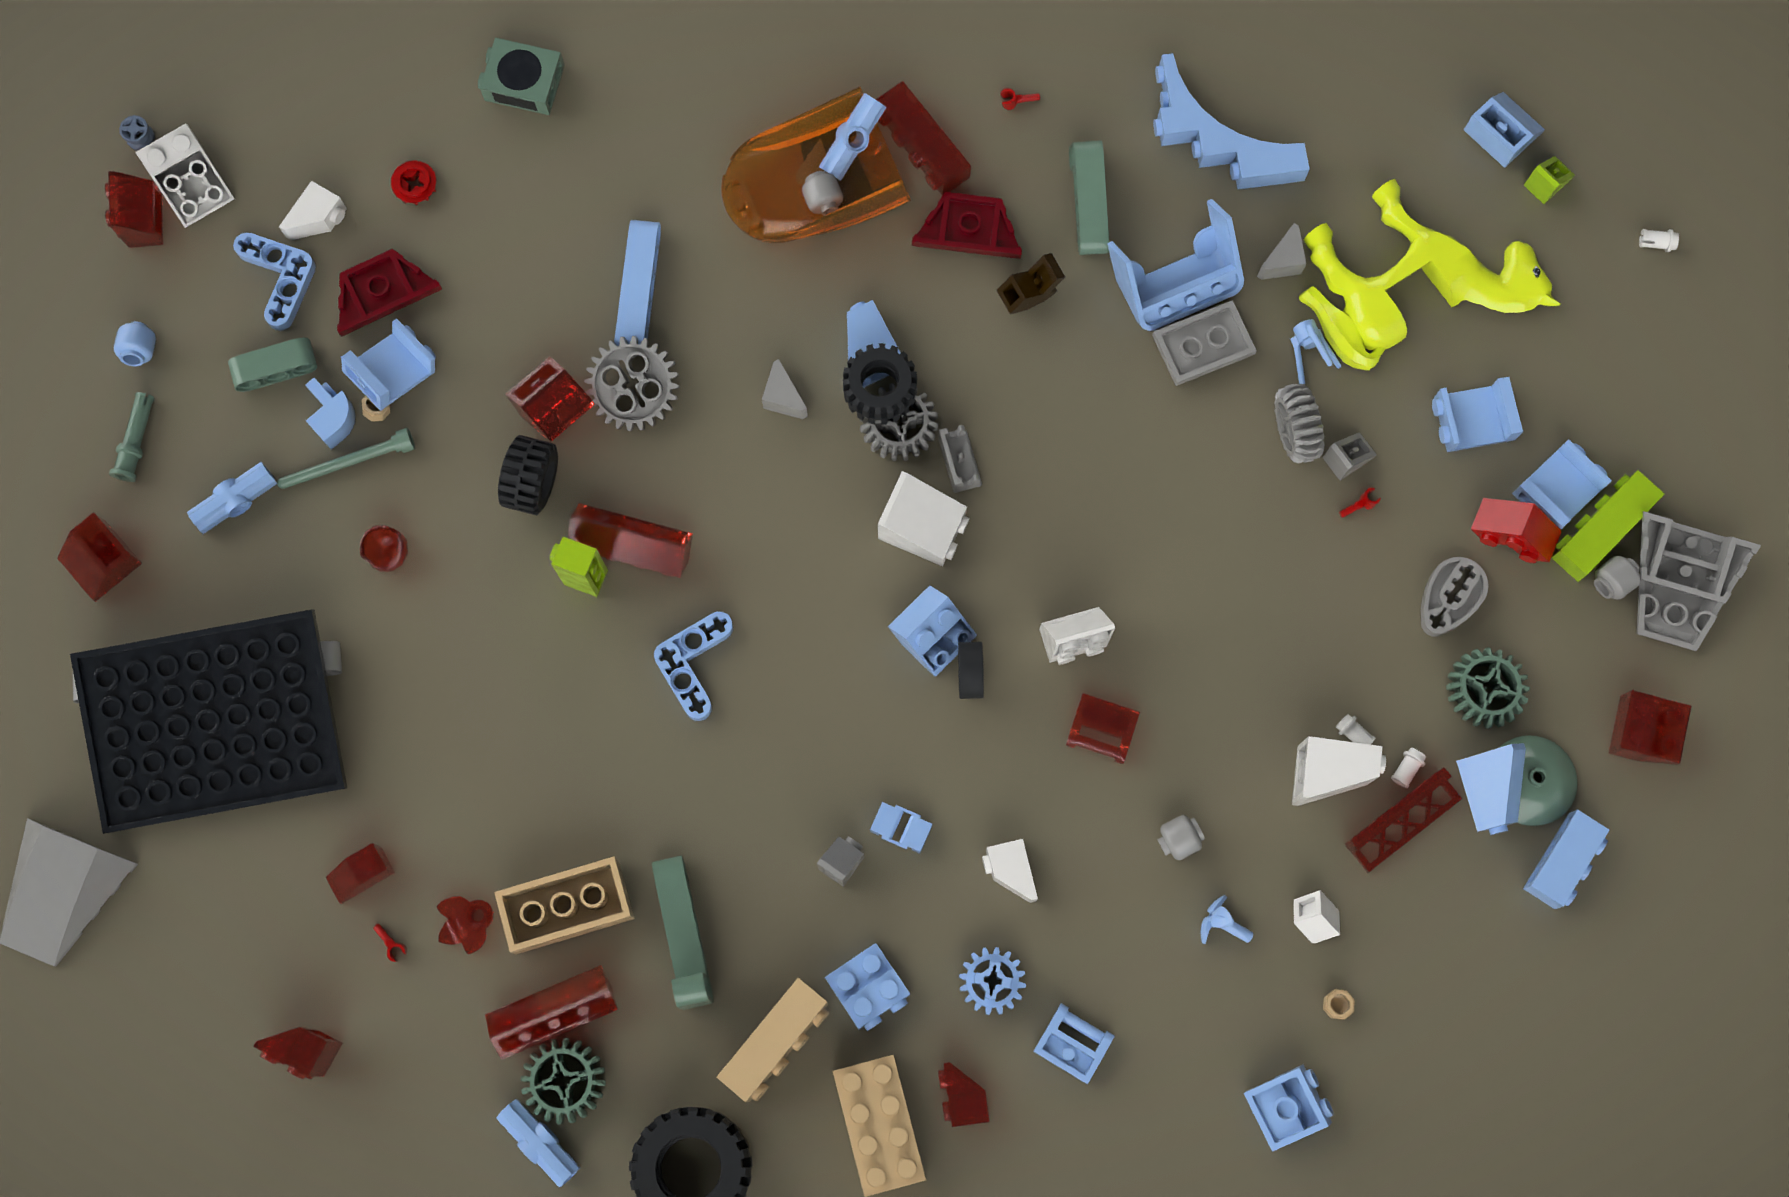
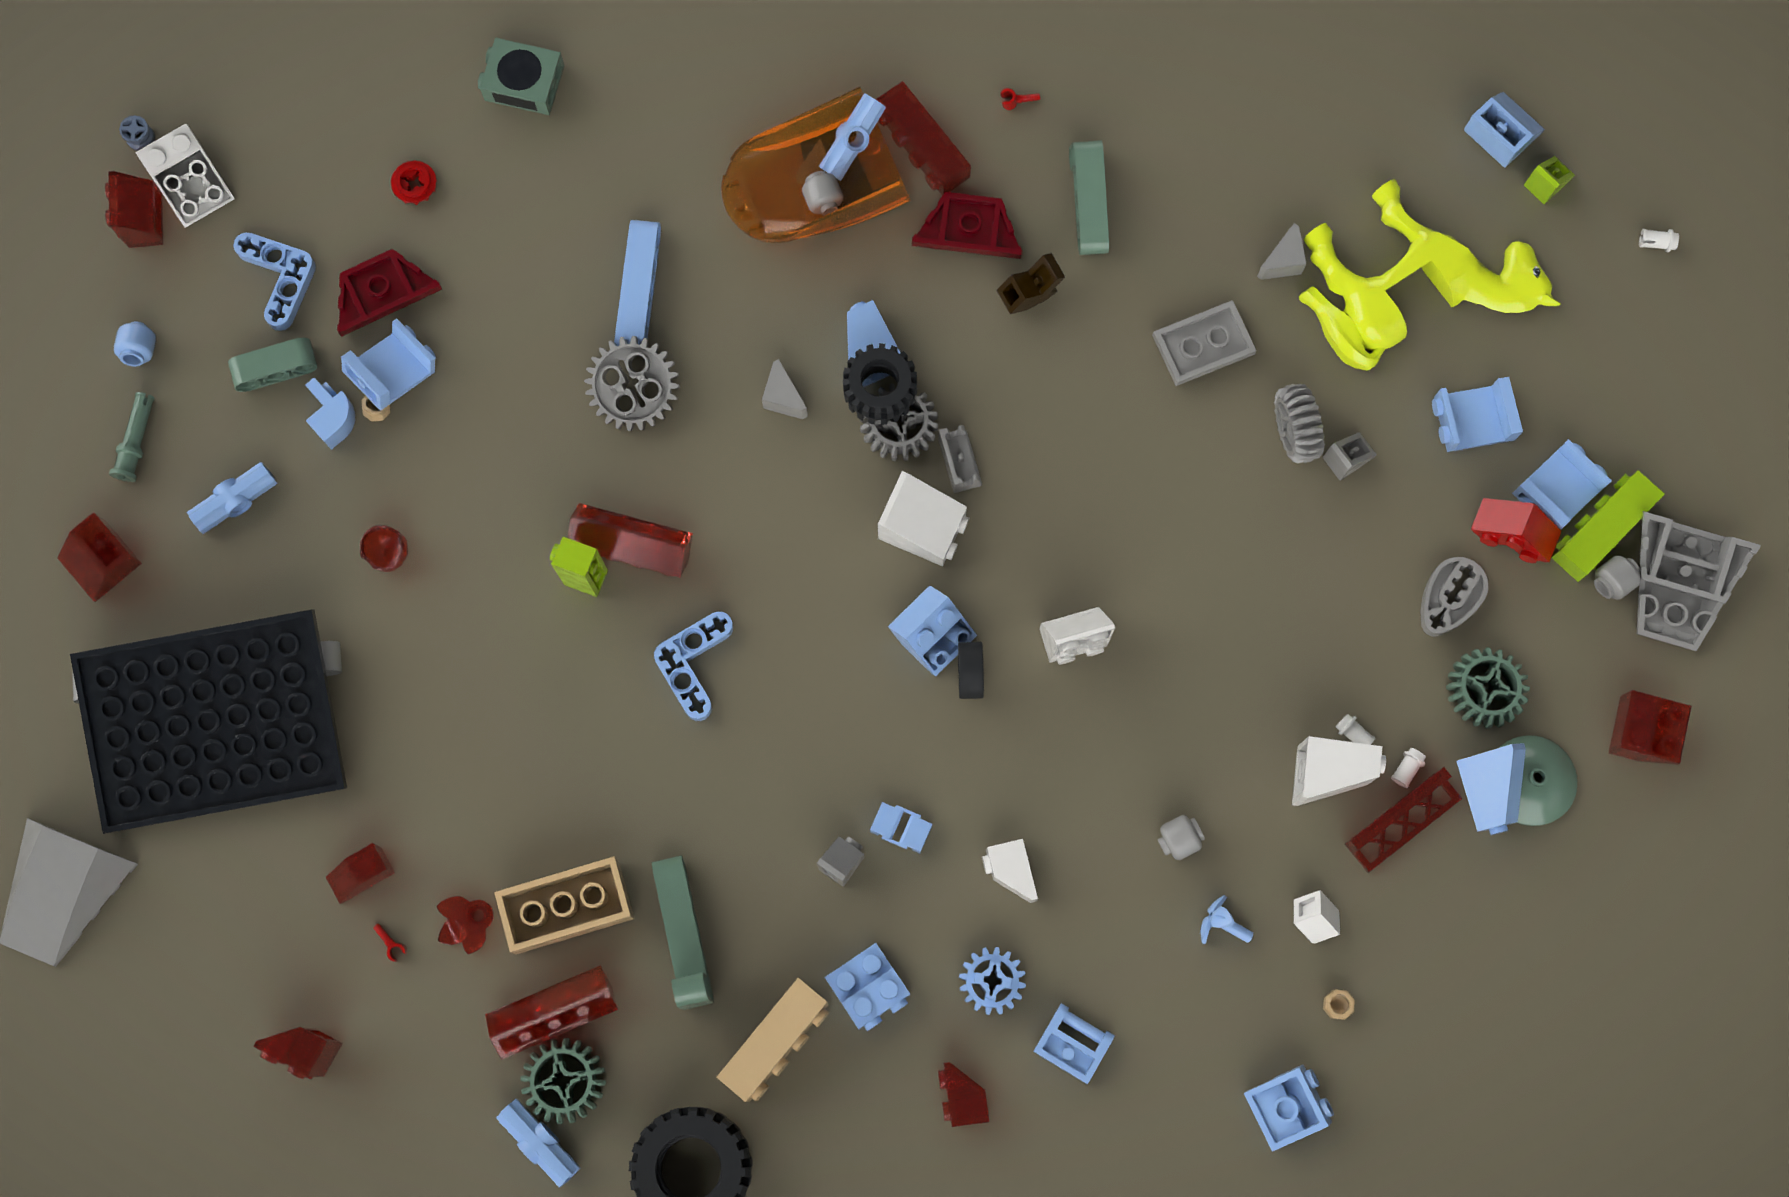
sand green piece [277,428,416,489] -> none
white slope [279,181,347,240] -> none
black tyre [498,435,558,516] -> none
clear red slope [505,357,595,442] -> none
tan brick [833,1054,926,1197] -> none
clear red plate [1066,693,1140,764] -> none
light blue windscreen [1107,199,1244,331] -> none
light blue arch [1153,53,1310,190] -> none
light blue plant [1290,319,1341,384] -> none
red hand [1339,487,1381,518] -> none
light blue brick [1523,809,1609,909] -> none

